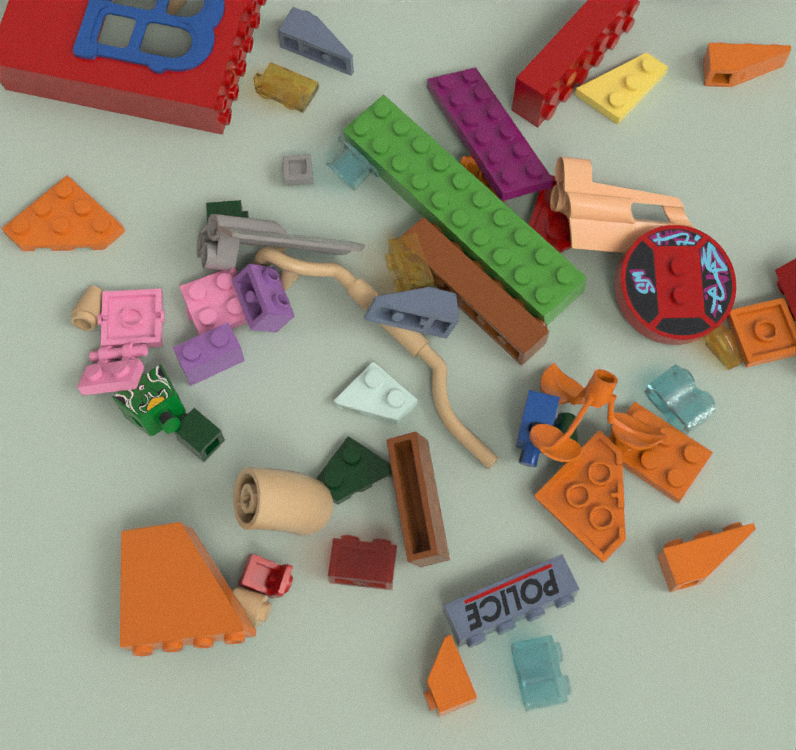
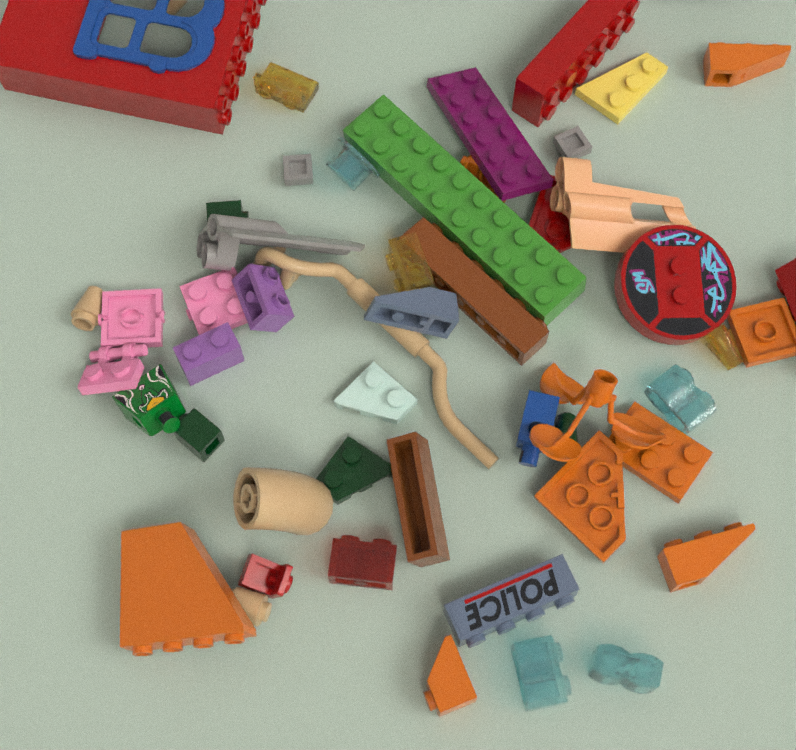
orange plate [1,175,125,251] -> none
sand blue slope [278,7,354,76] -> none
none -> light grey plate [553,126,592,158]
none -> clear light blue brick [588,644,664,694]

